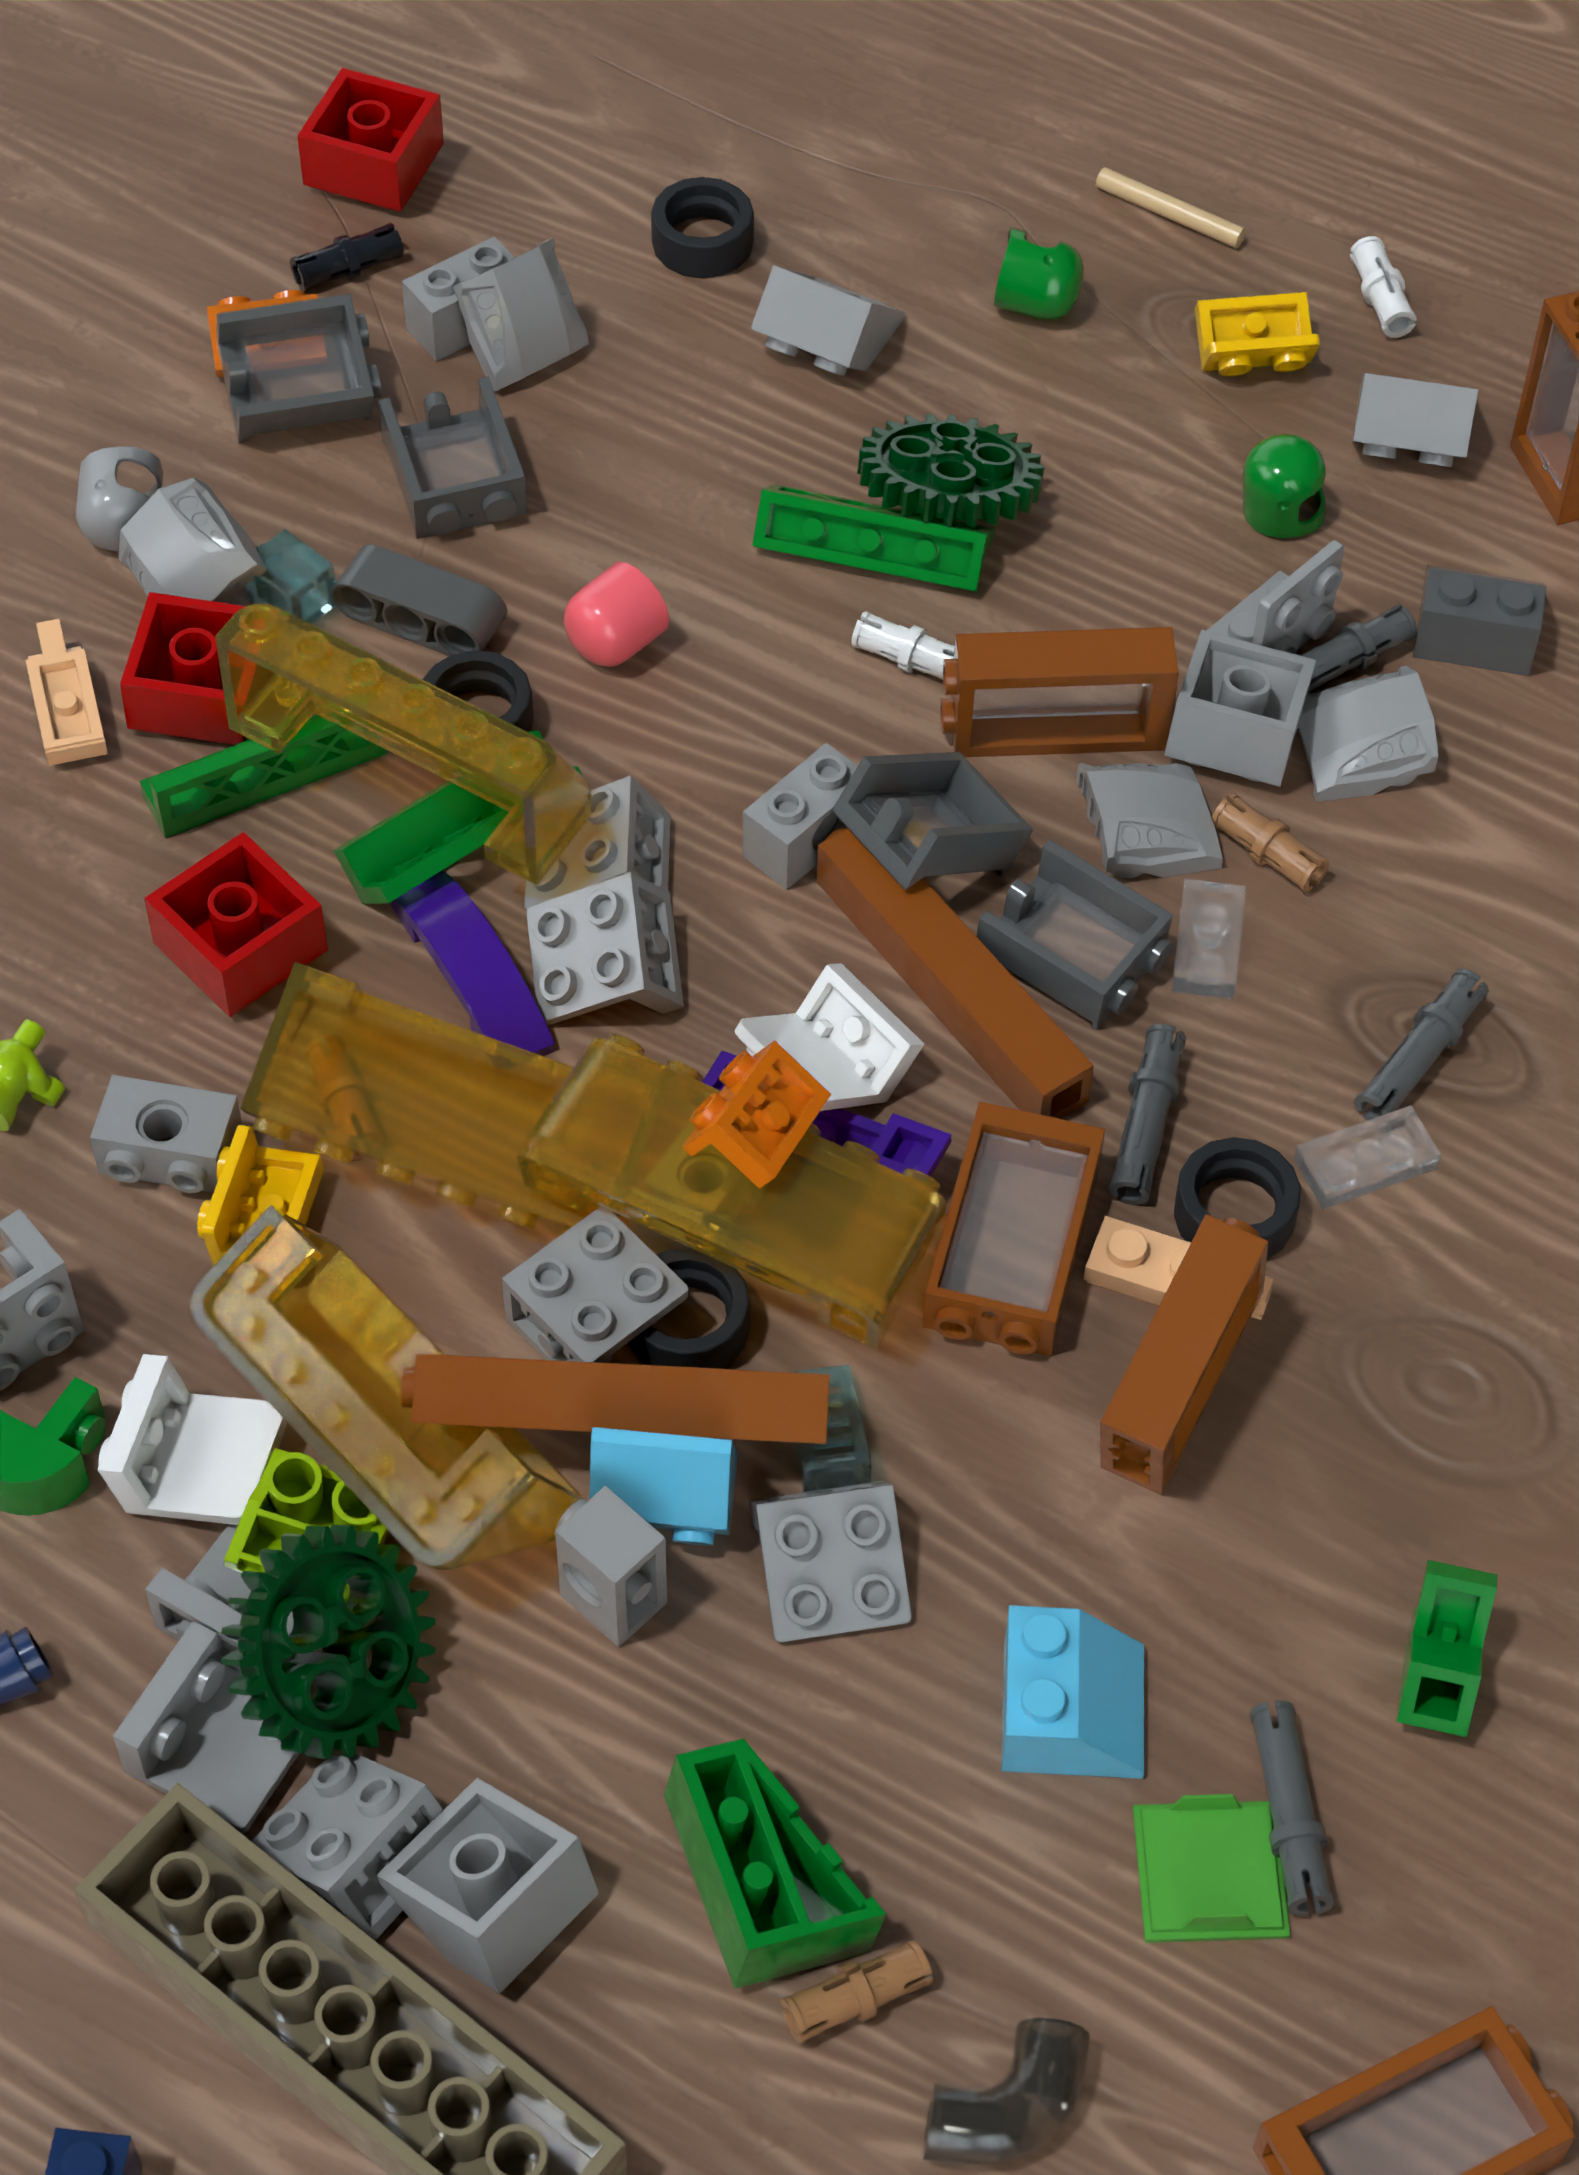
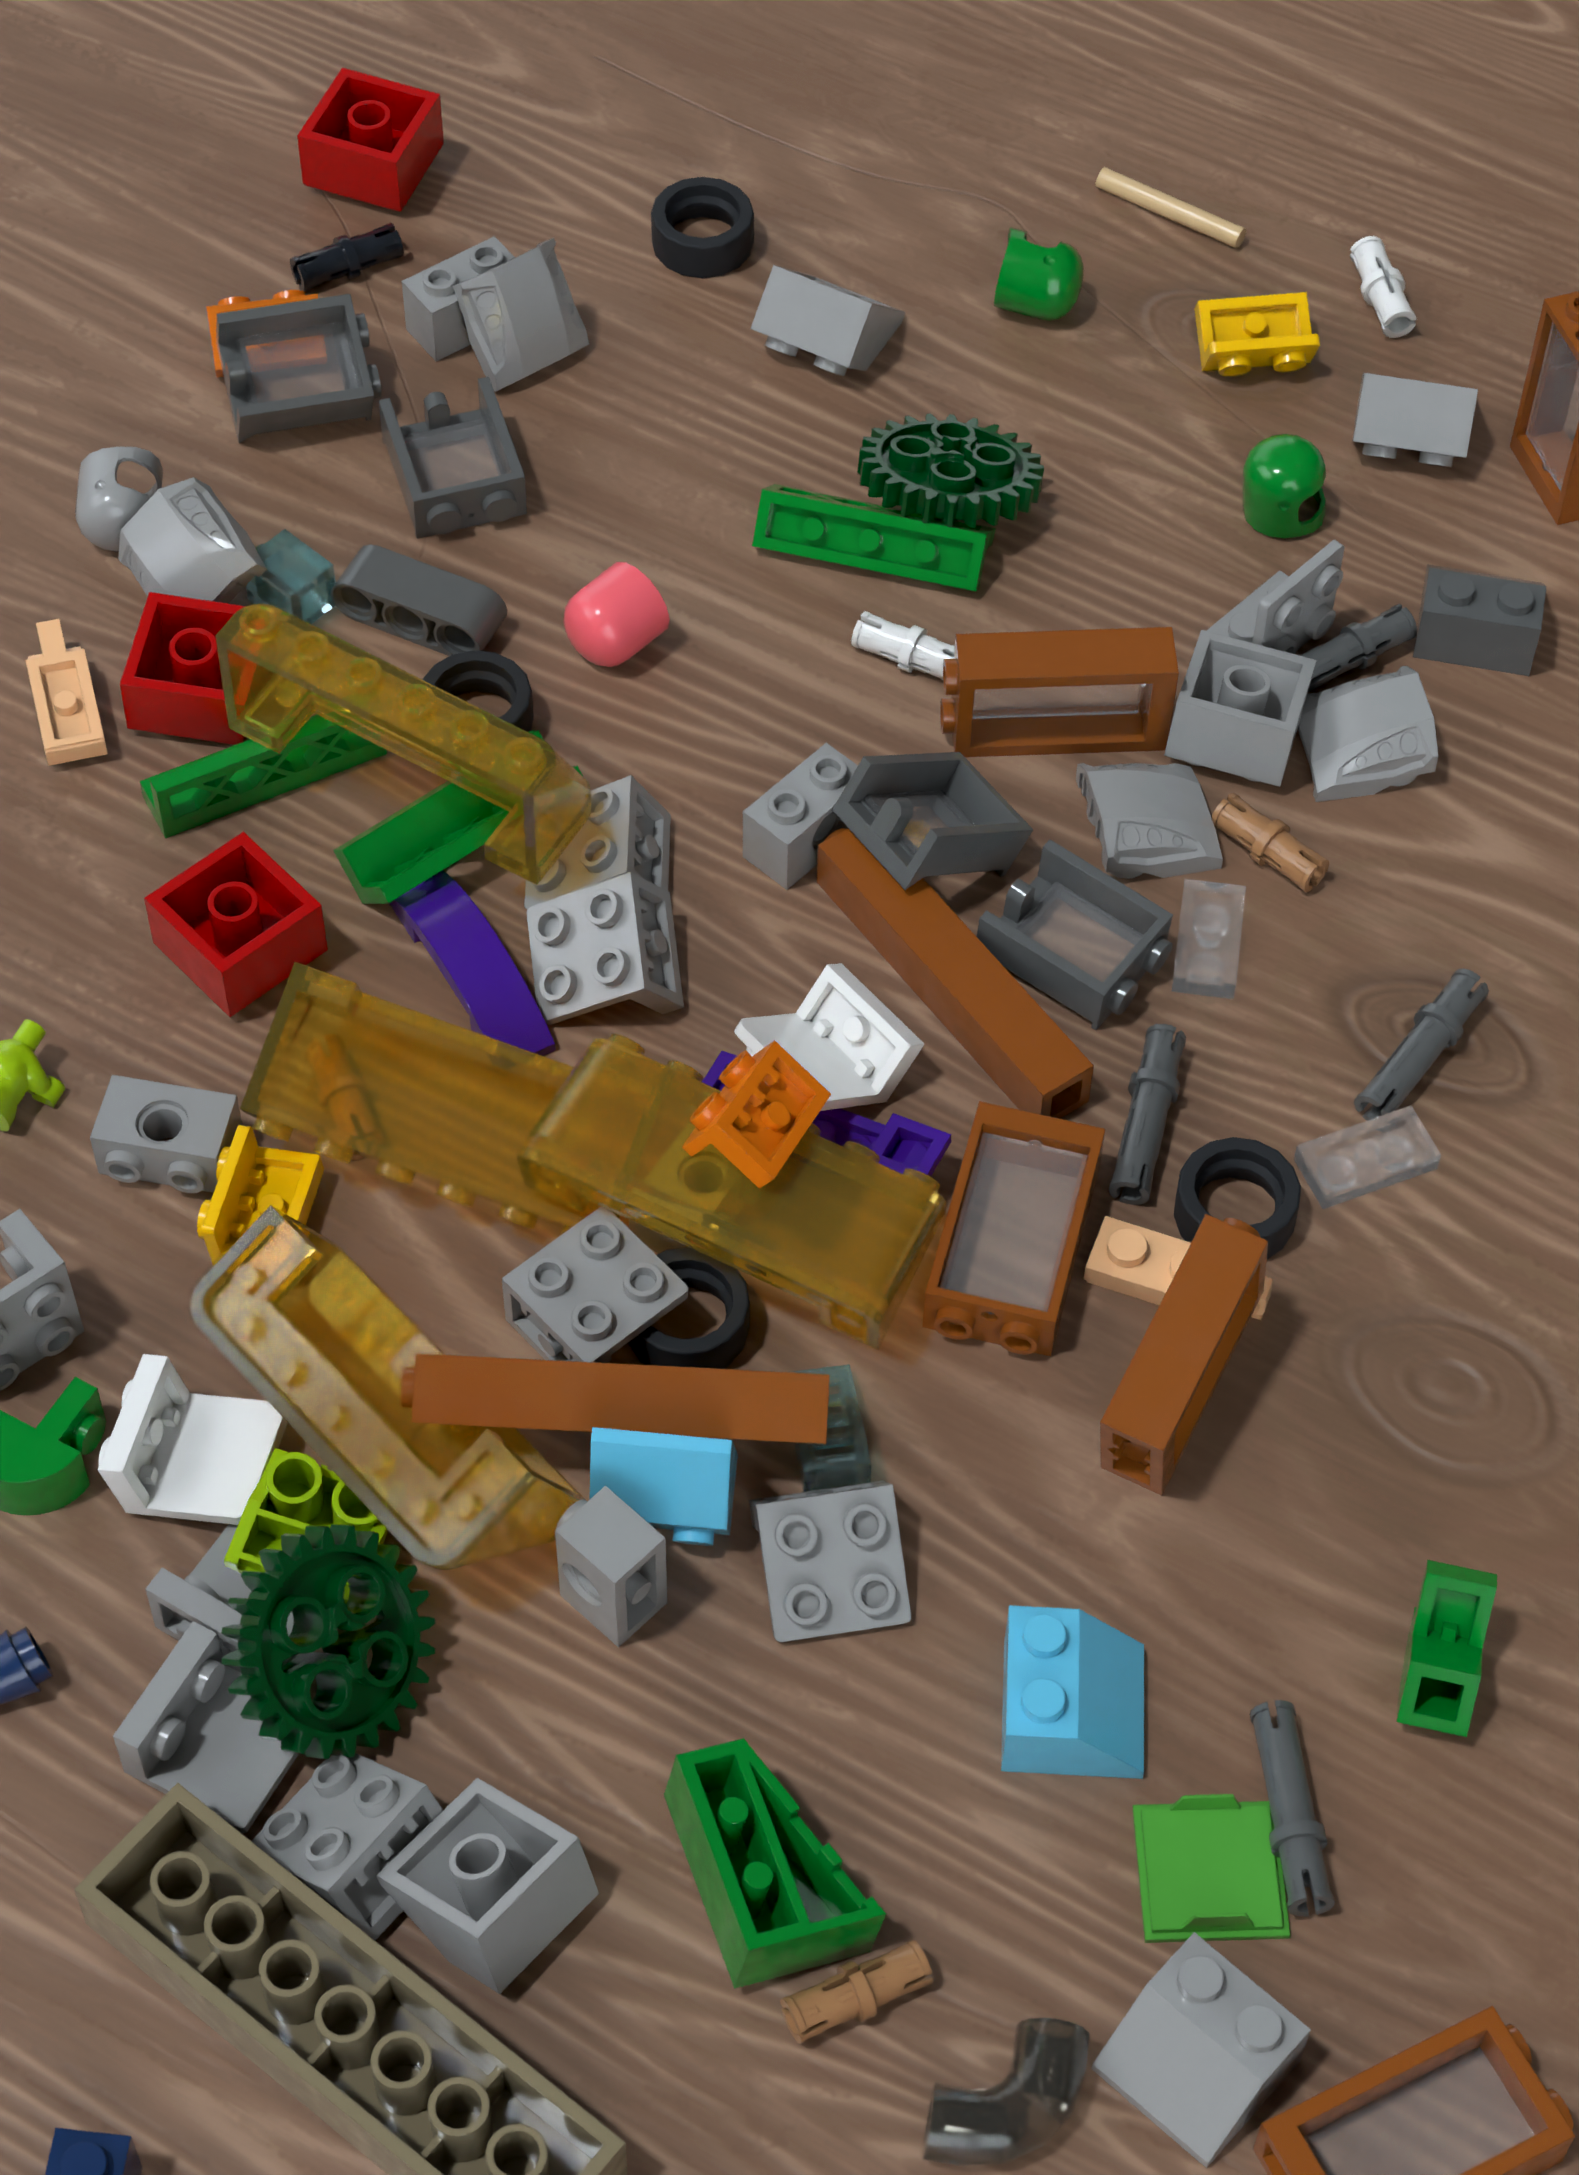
none -> light grey slope [1092,1932,1311,2168]

